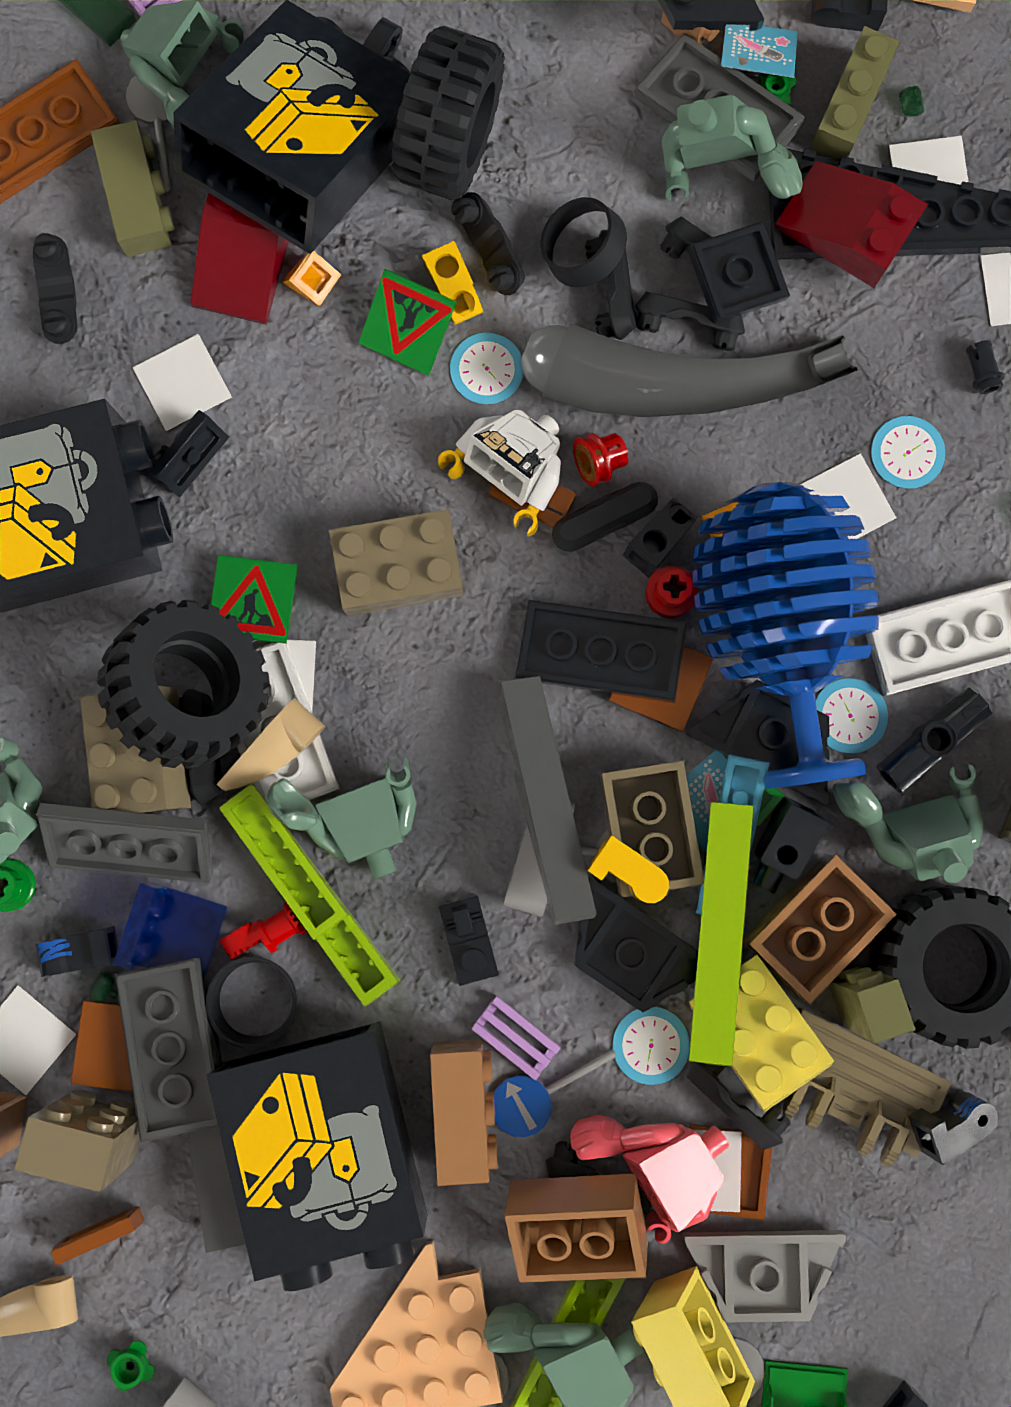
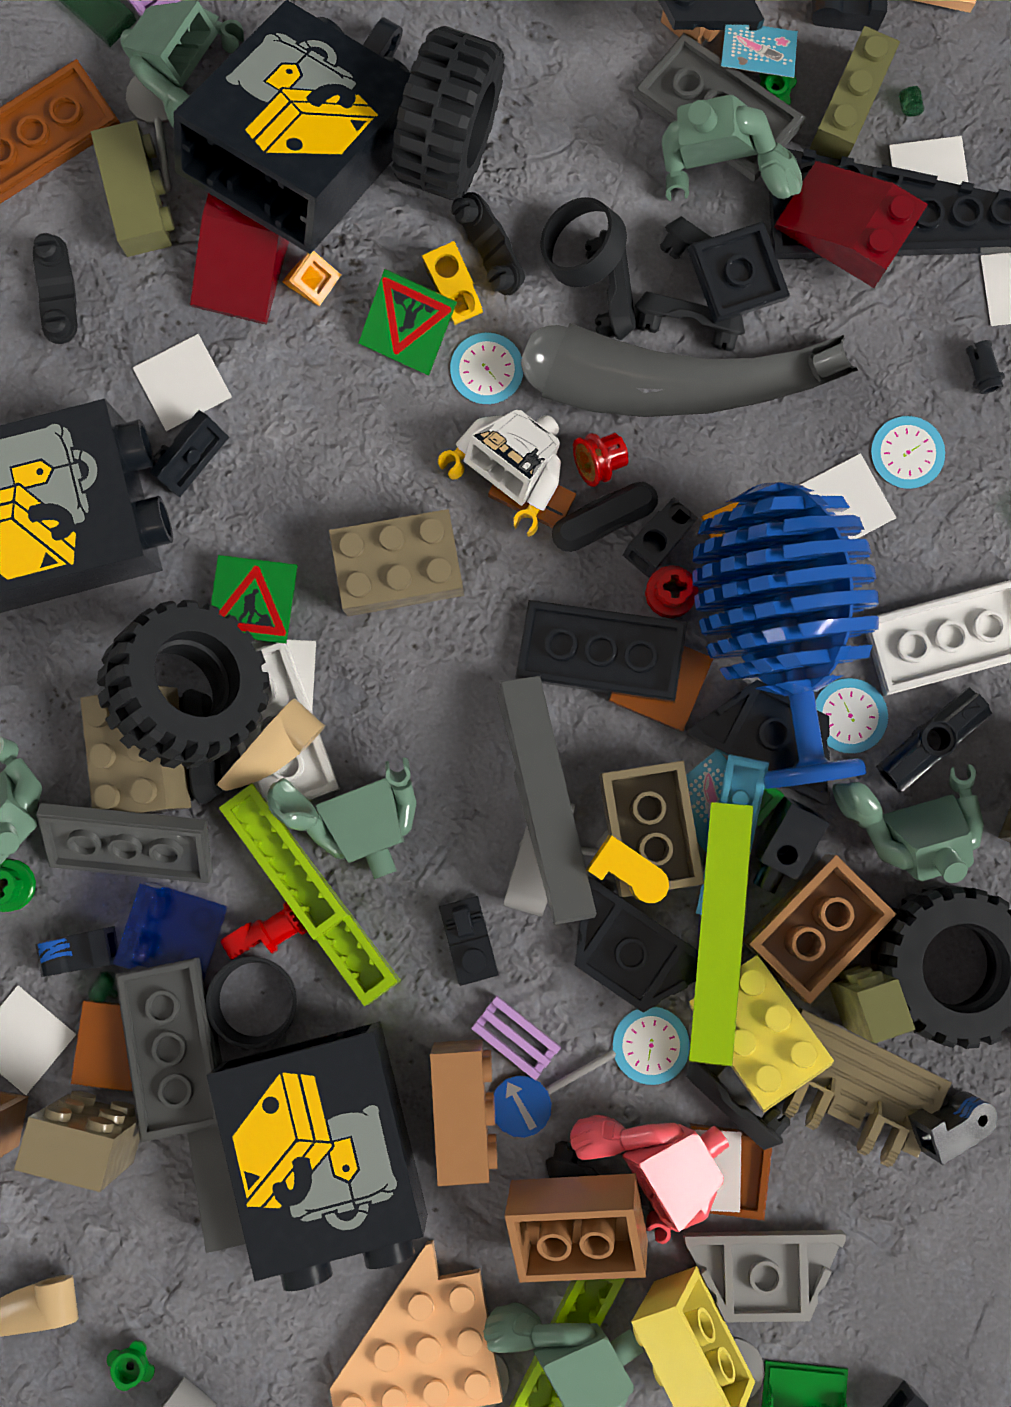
dark orange tile [51,1206,145,1265] -> none

